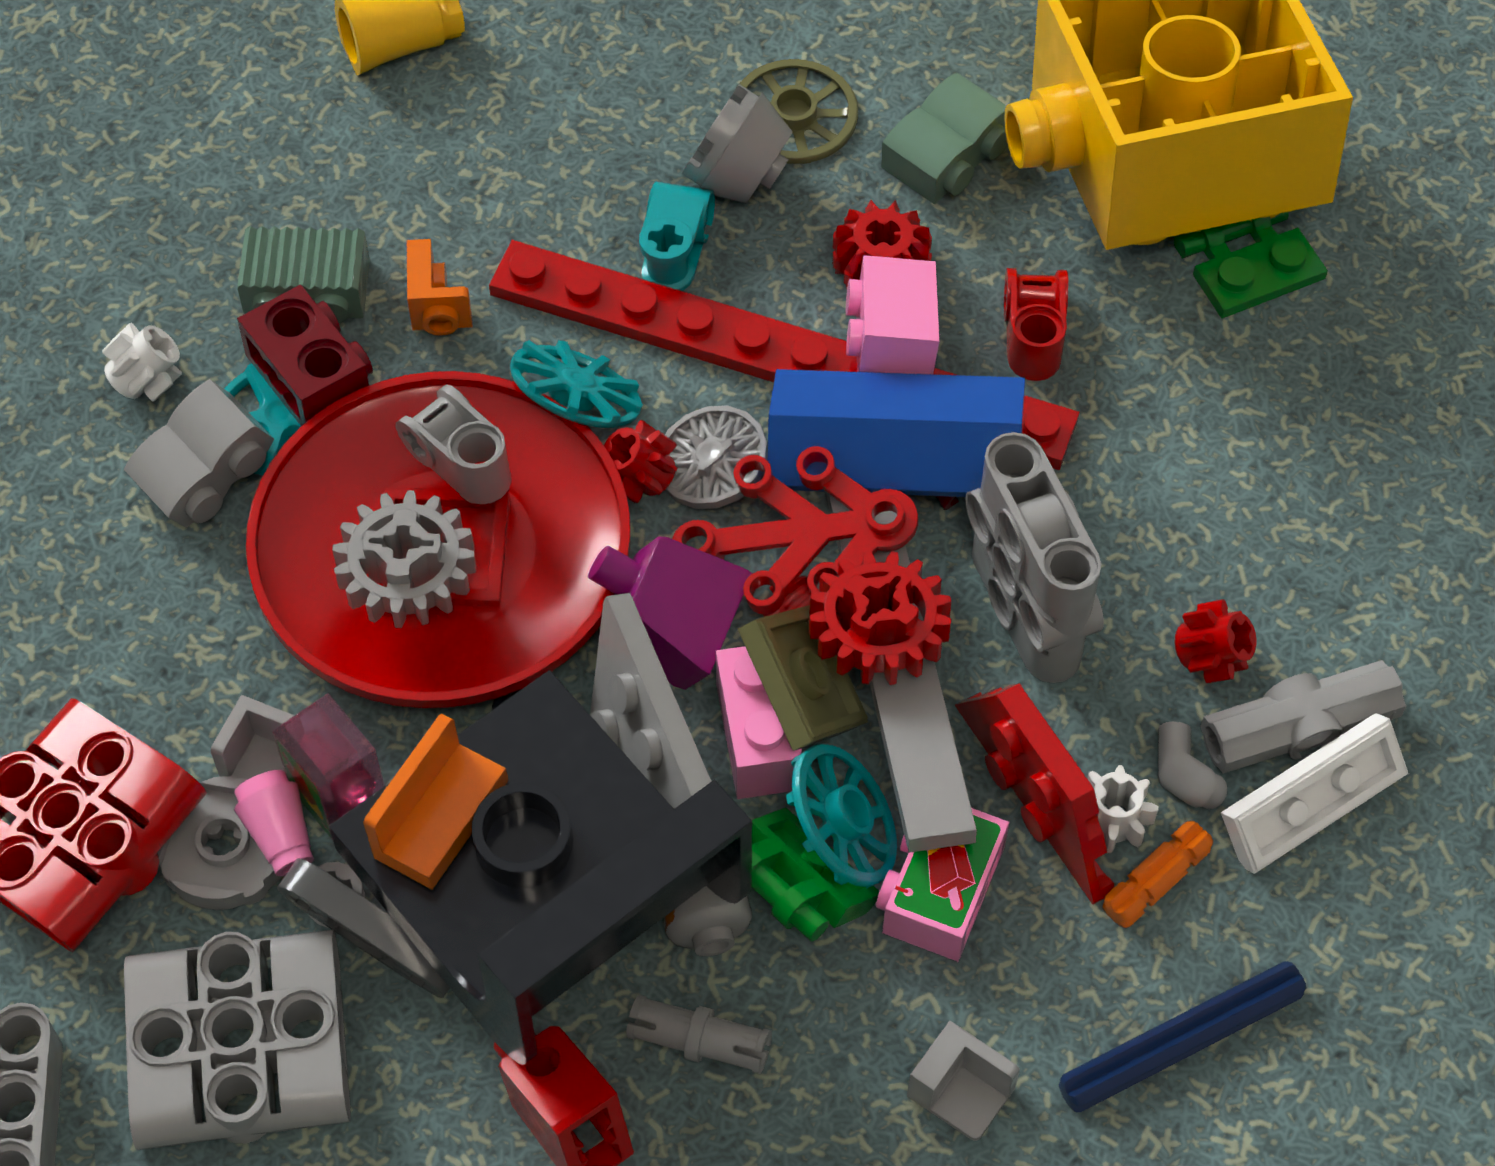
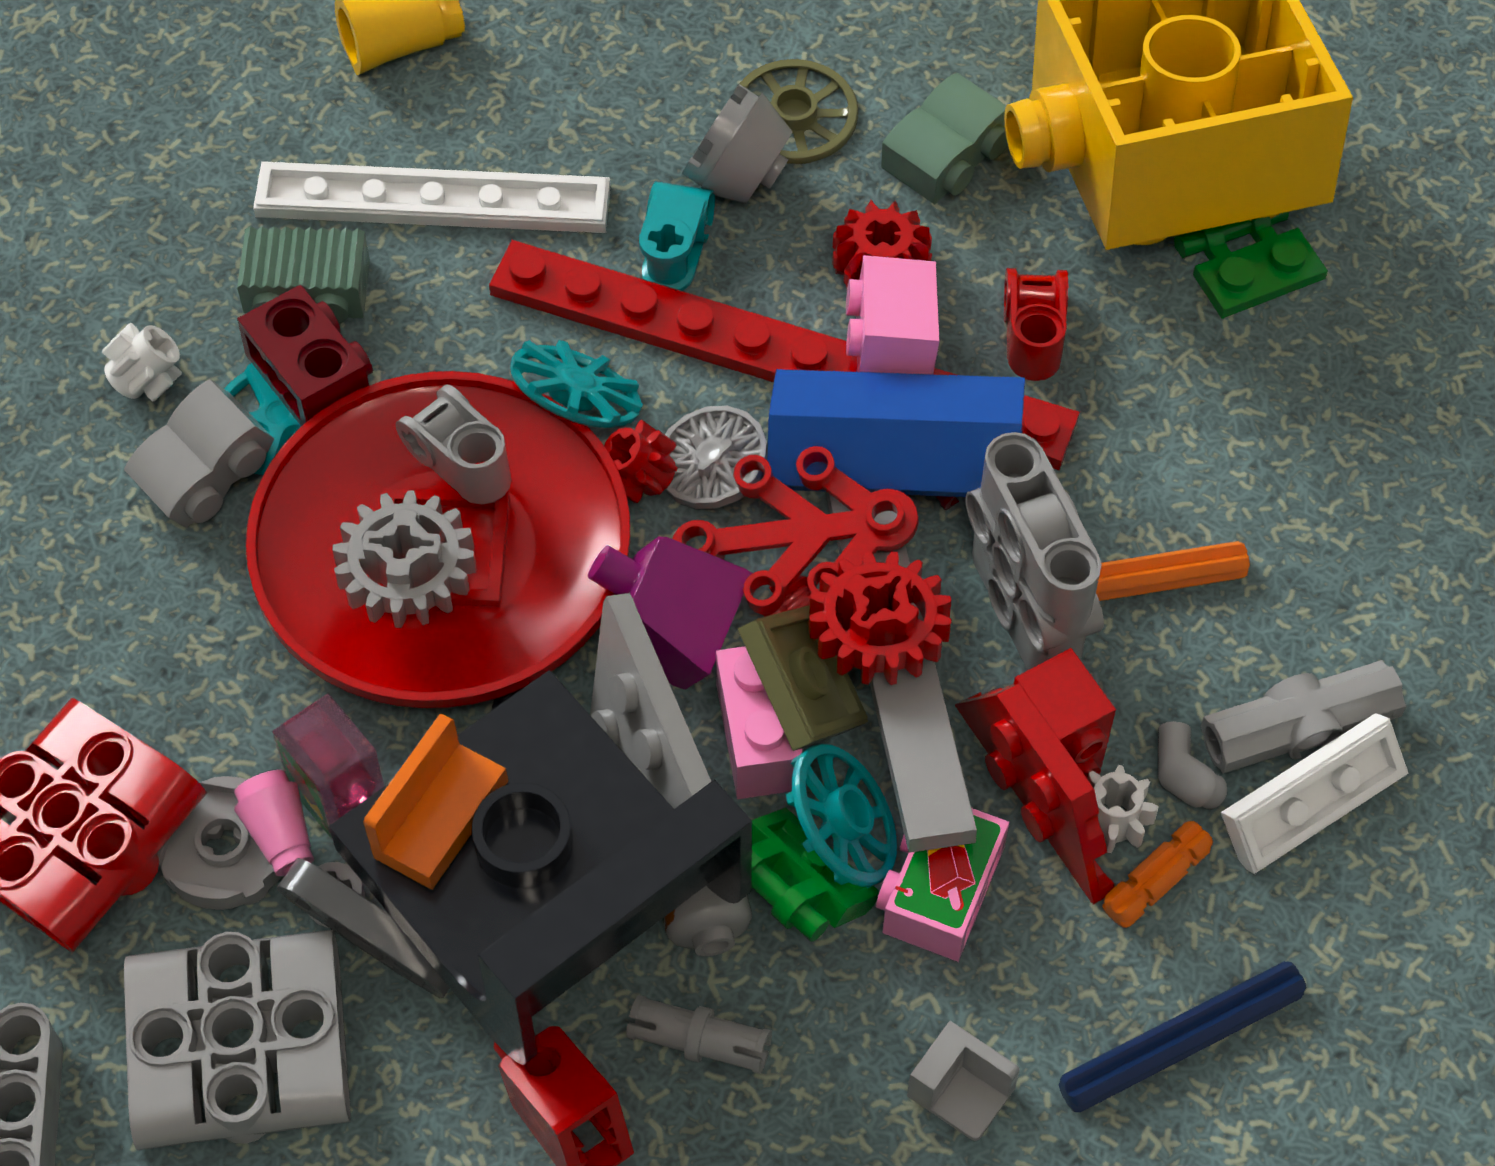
light grey panel [211,695,310,780] -> none
orange bracket [407,239,473,335] -> none
red gear [1175,599,1257,683] -> none
none -> white tile [253,161,610,233]
none -> red brick [1013,648,1116,778]
none -> orange axle [1096,541,1250,601]

